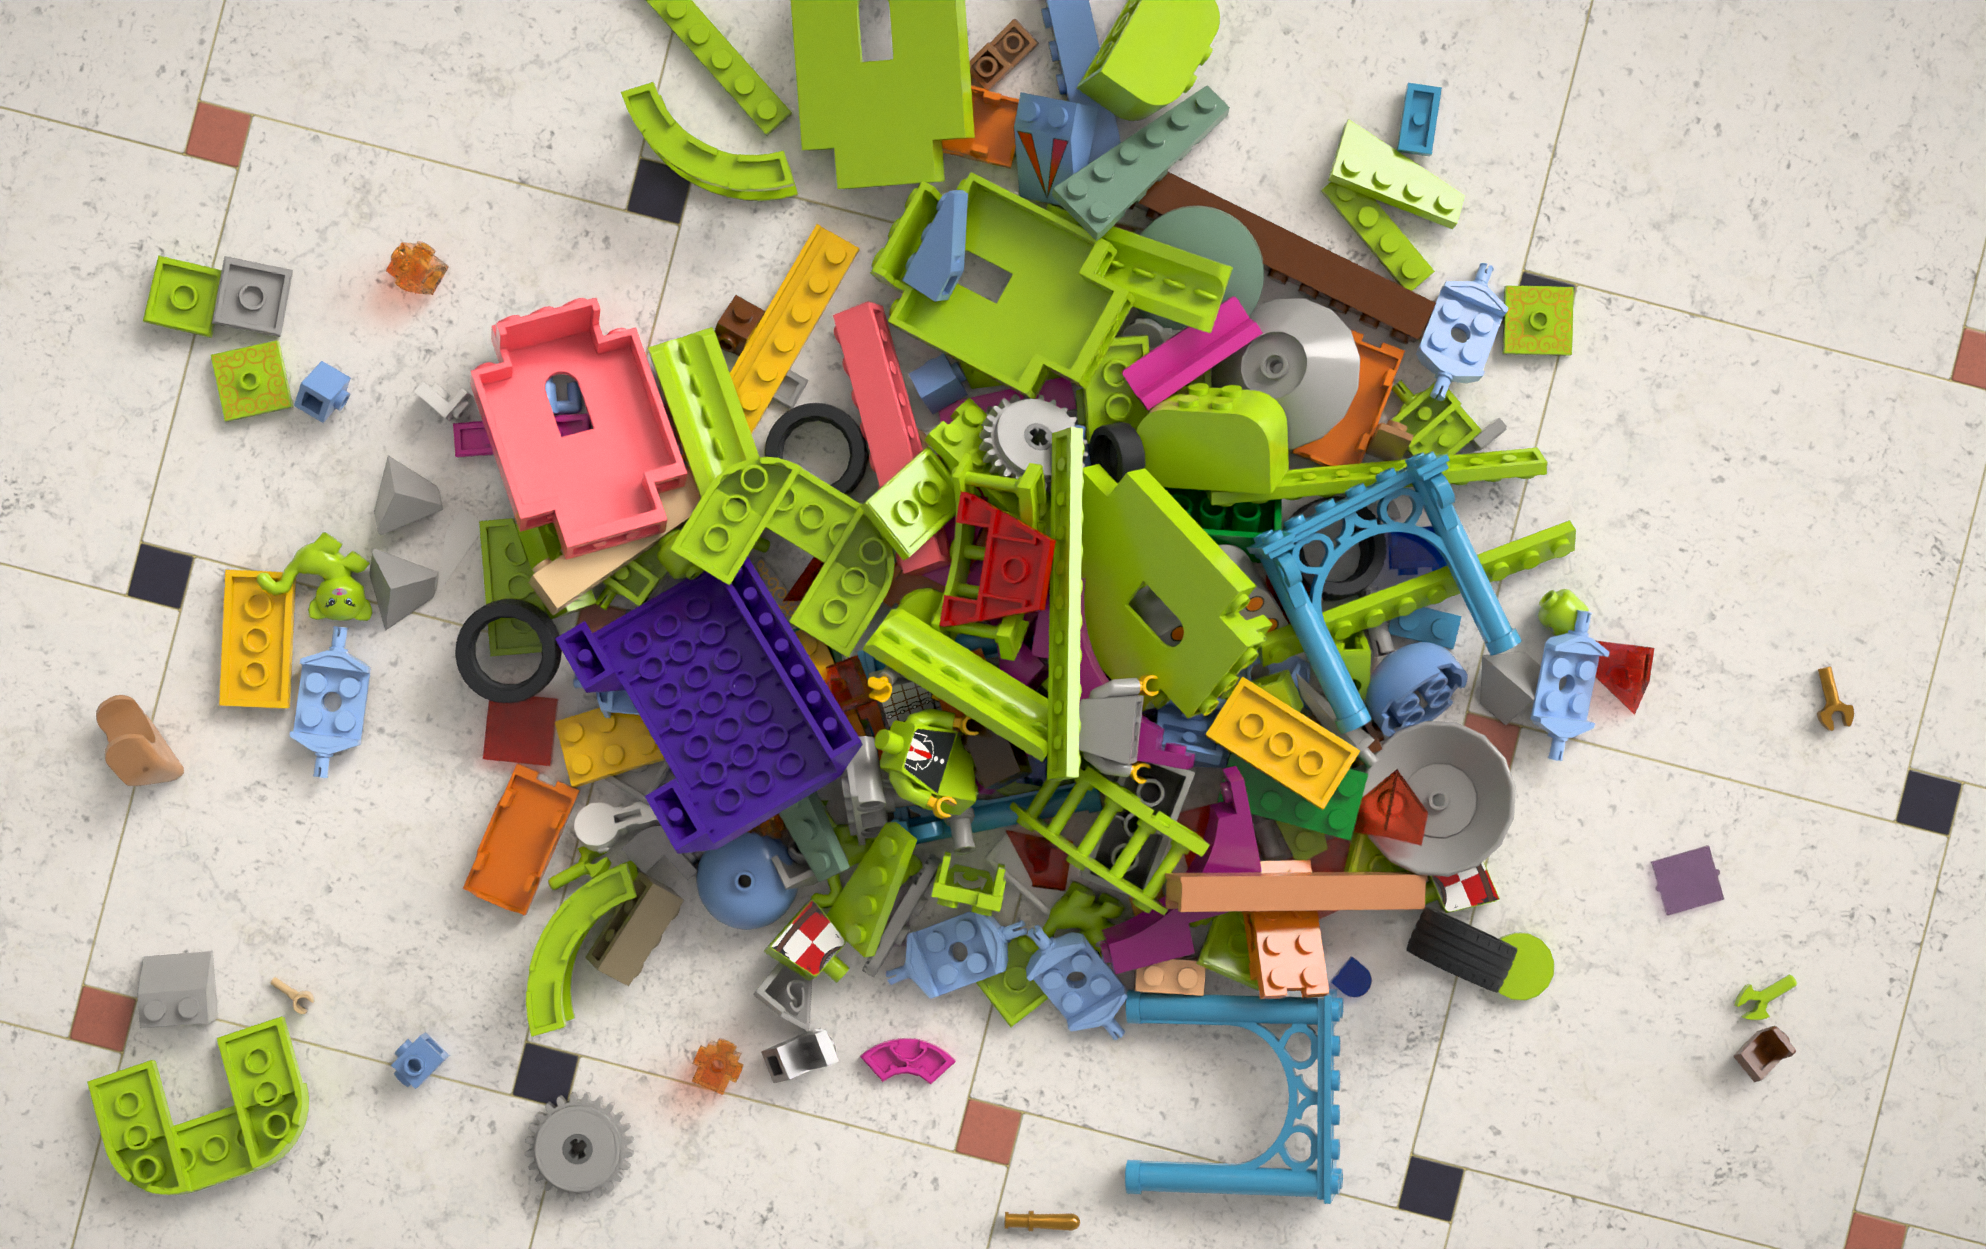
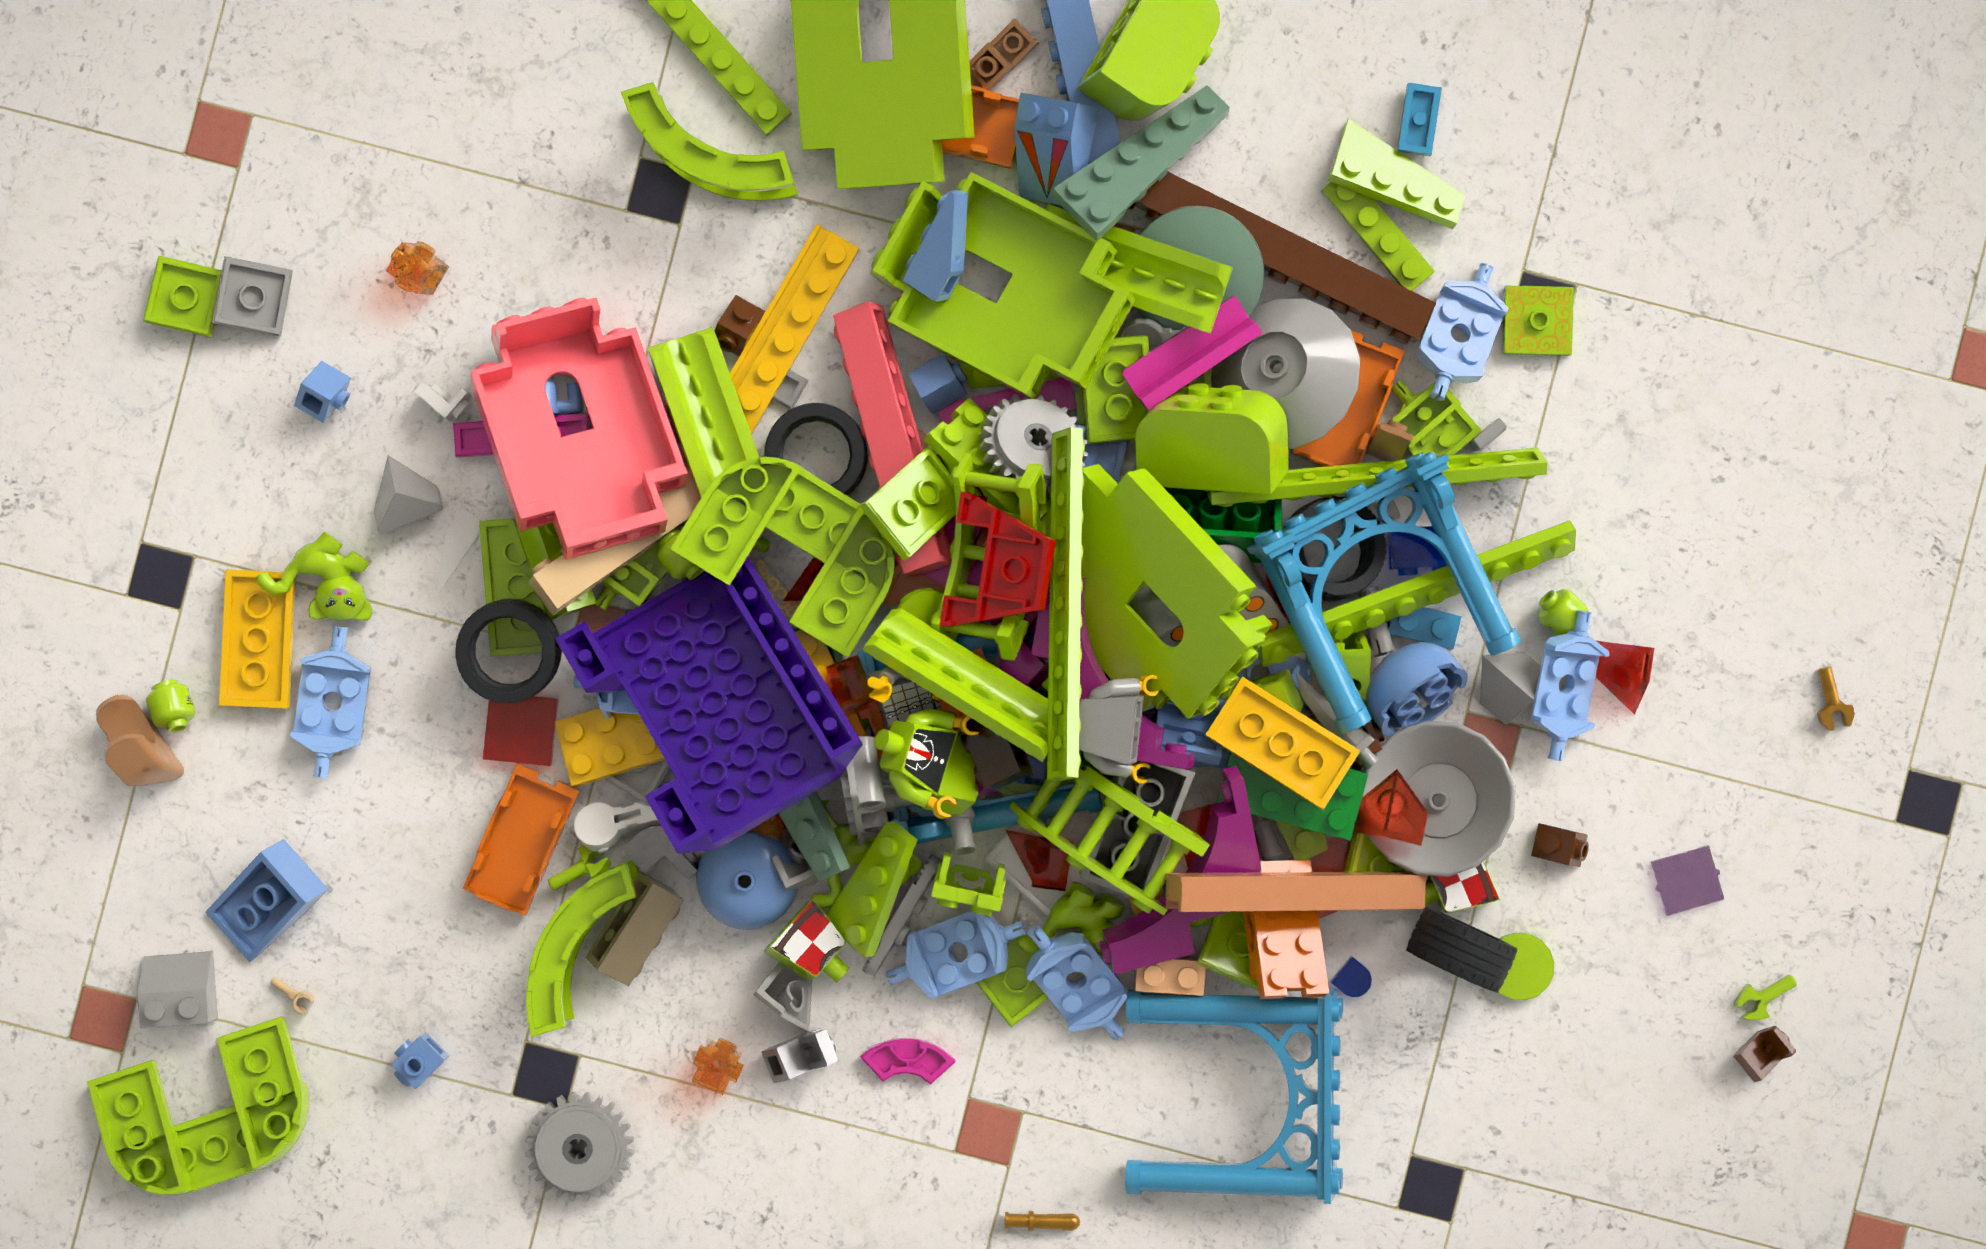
lime plate [211,340,294,422] -> none
light grey slope [369,549,439,631] -> none
black tyre [1089,422,1145,484] -> none
none -> lime head [146,680,196,733]
none -> medium blue slope [206,839,328,962]
none -> reddish brown bracket [1531,823,1589,867]

